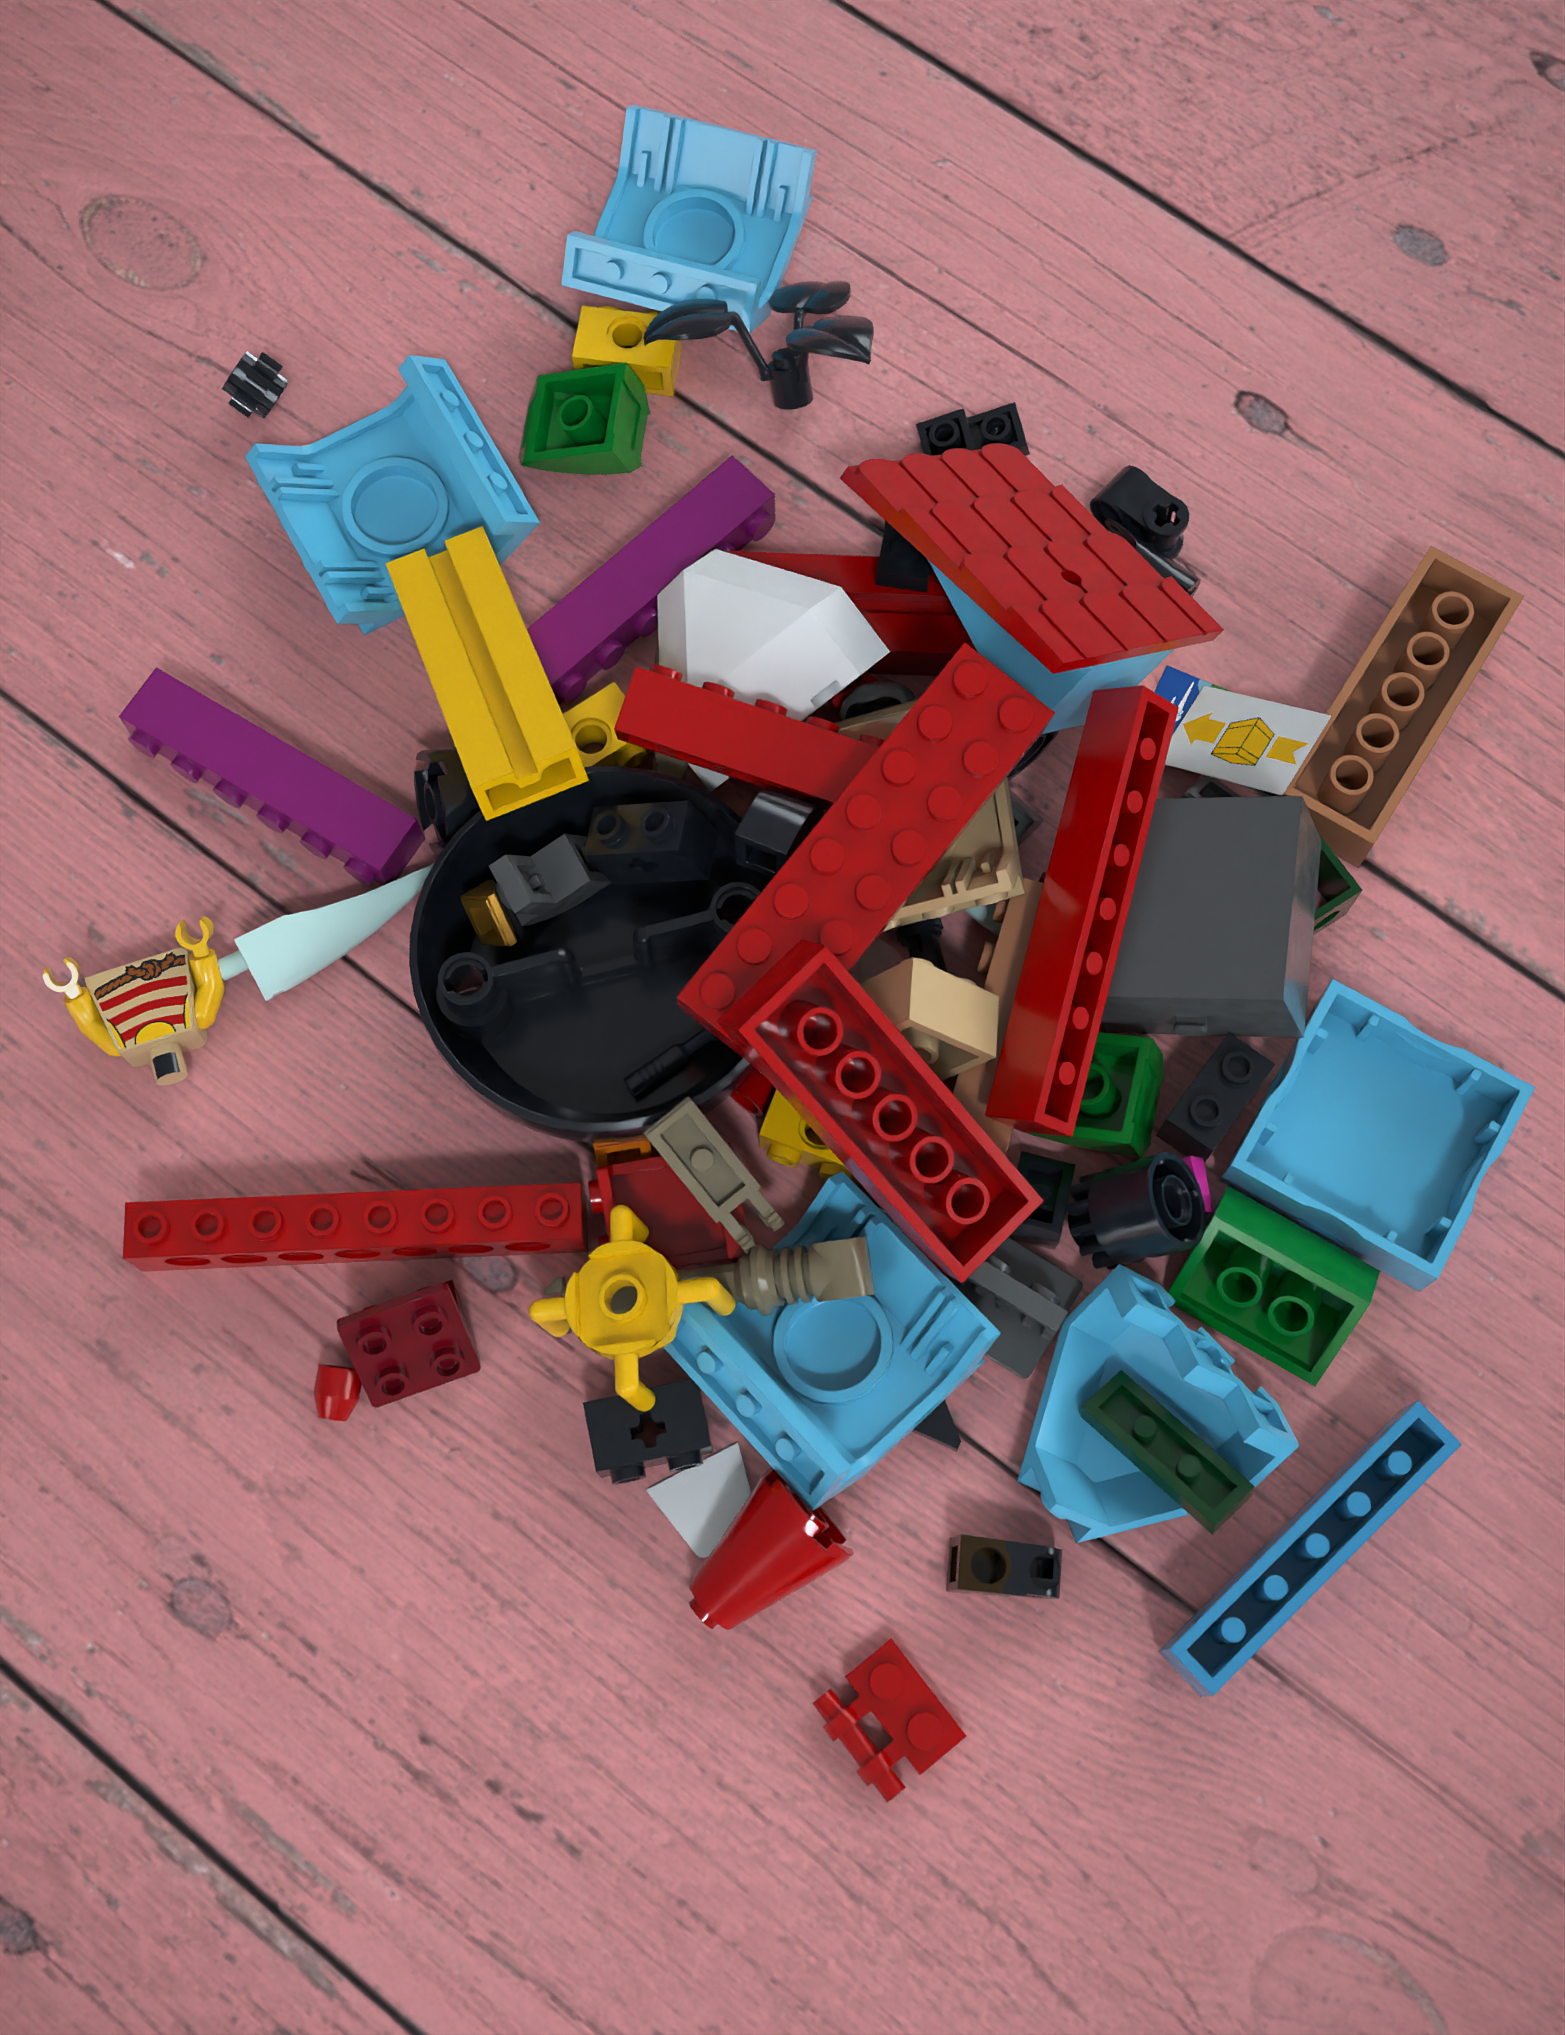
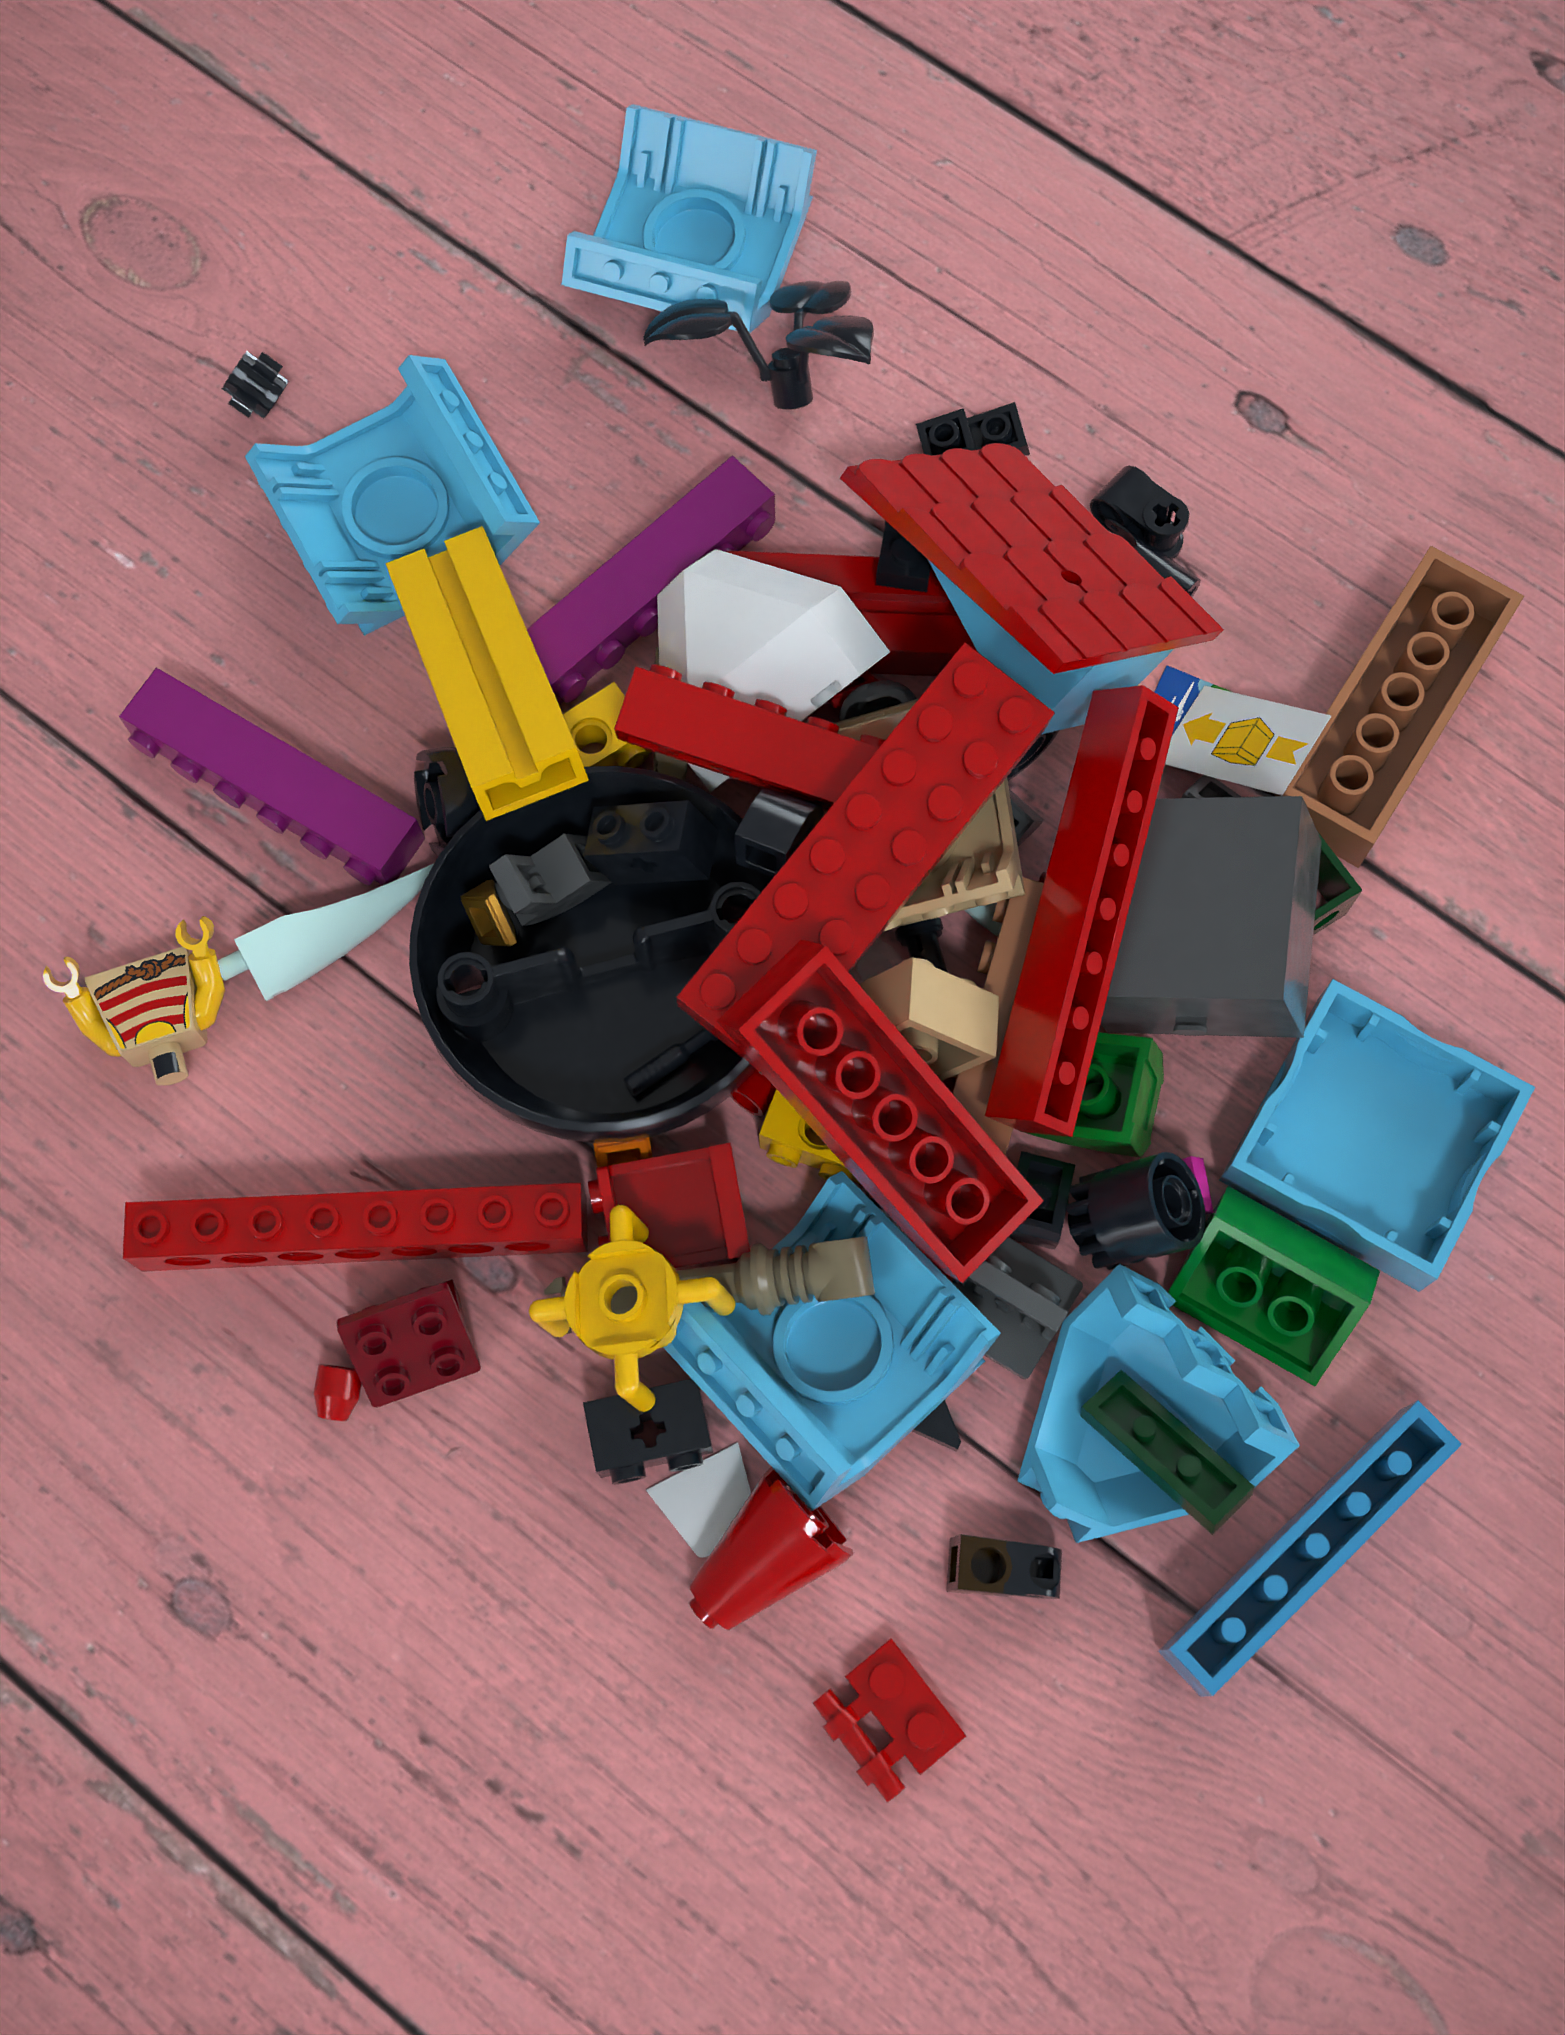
green slope [518,362,650,475] -> none
yellow brick [572,306,683,397] -> none
dark tan hinge [643,1096,785,1254] -> none
black brick [1156,1032,1275,1163] -> none

